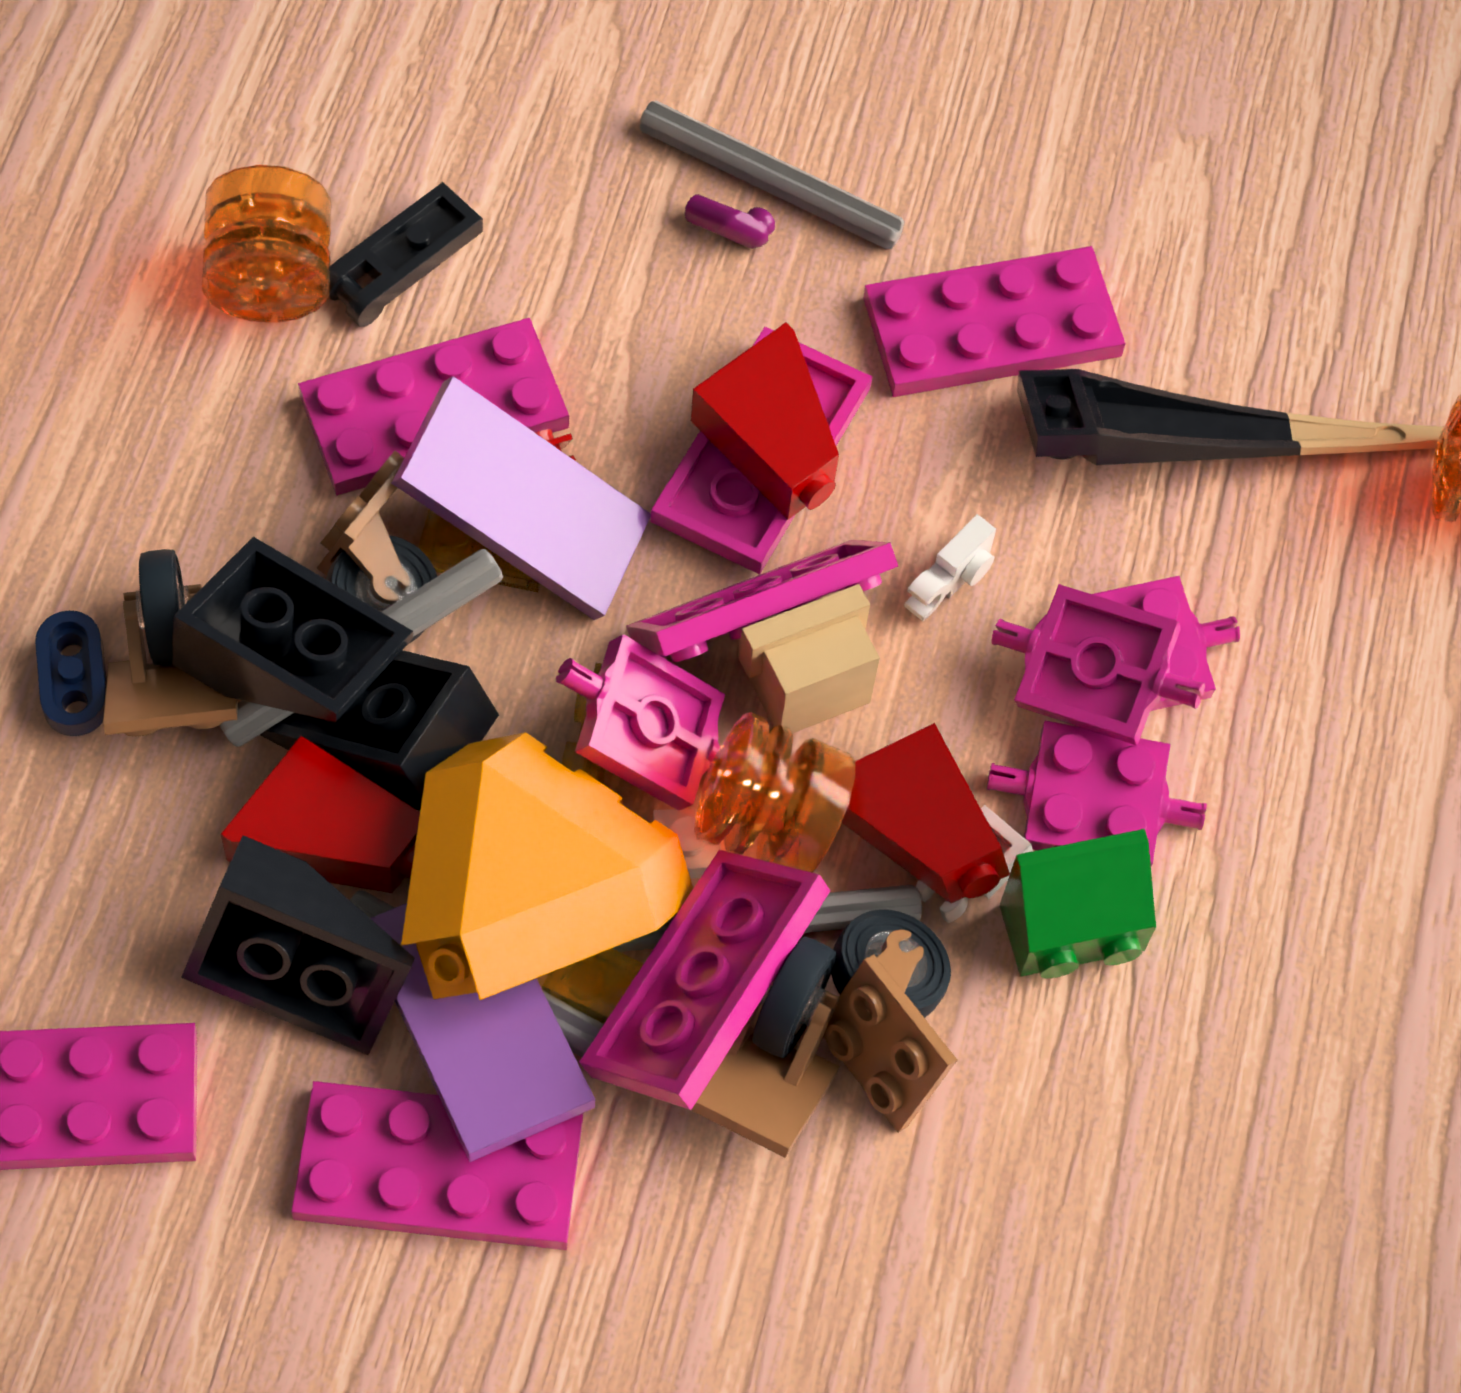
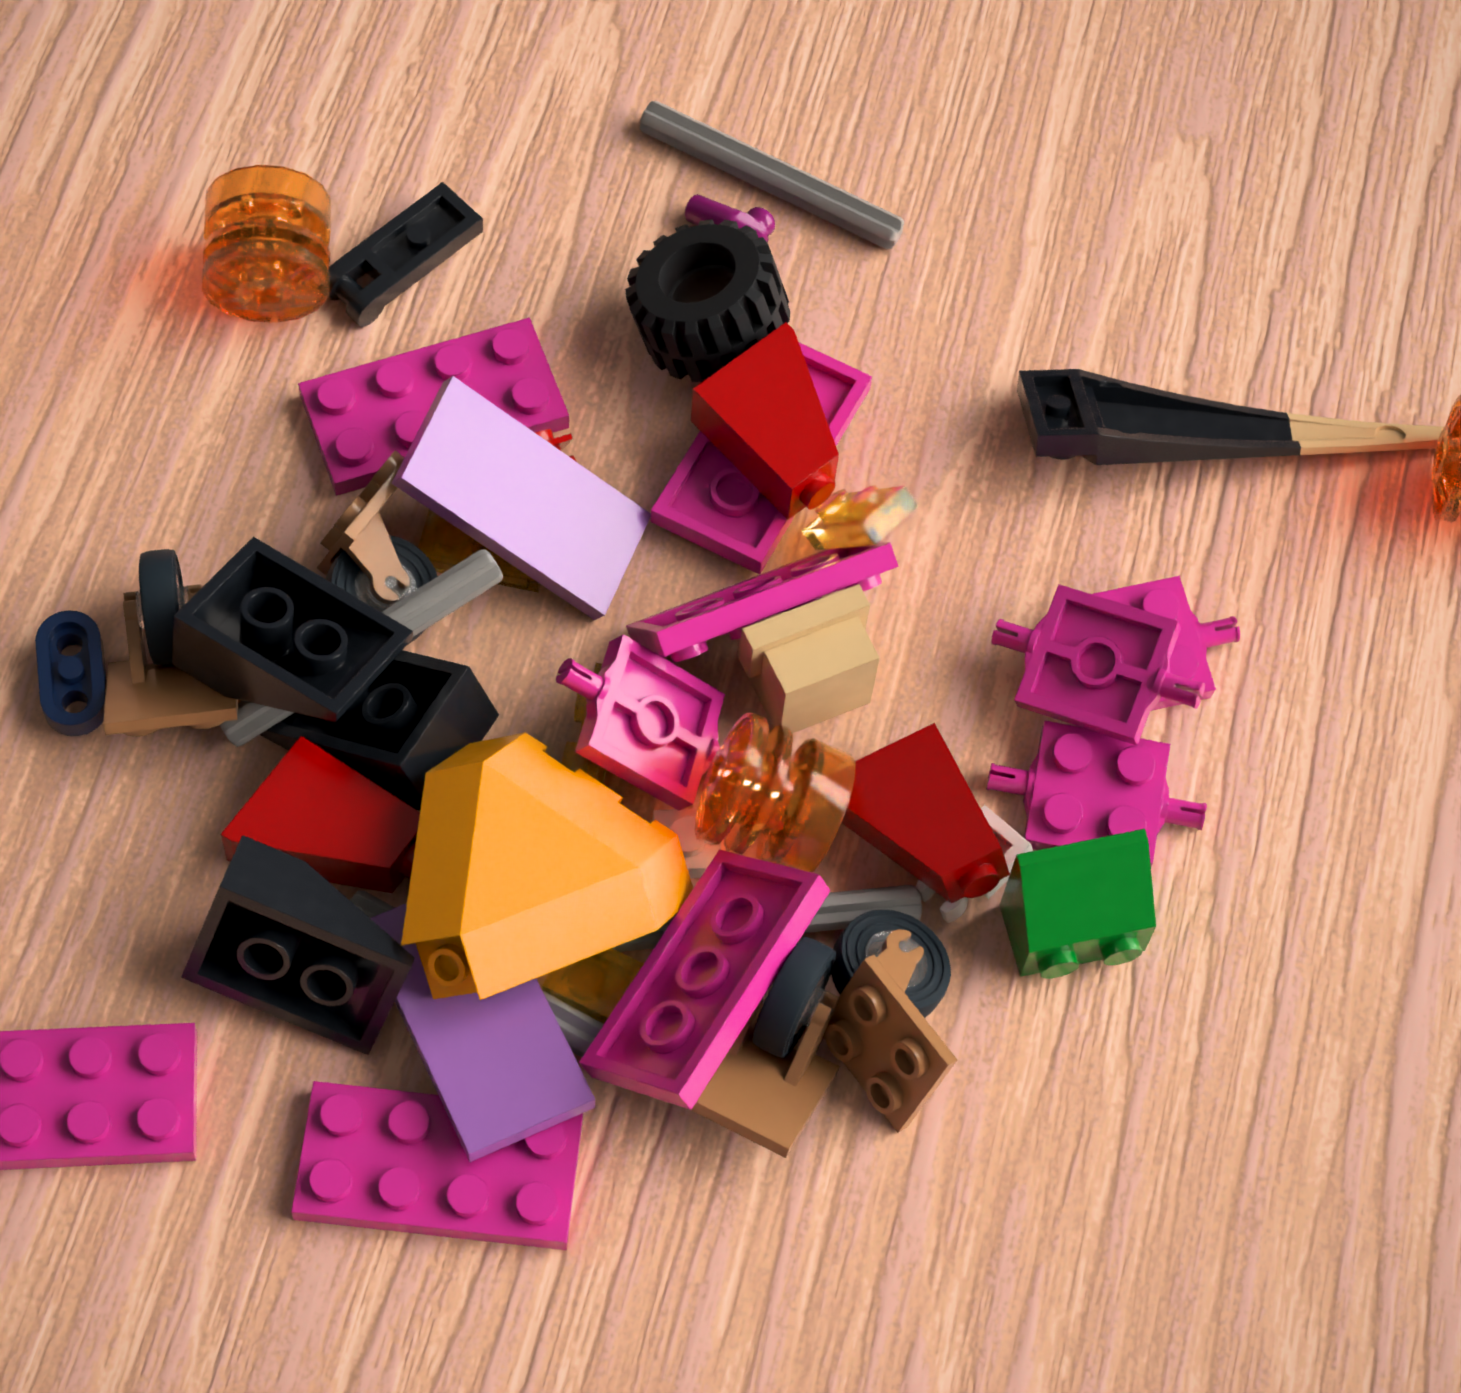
dark pink plate [863,246,1126,397] -> none
white plate [904,514,996,621] -> none
none -> black tyre [625,219,791,383]
none -> clear yellow plate [802,485,918,550]

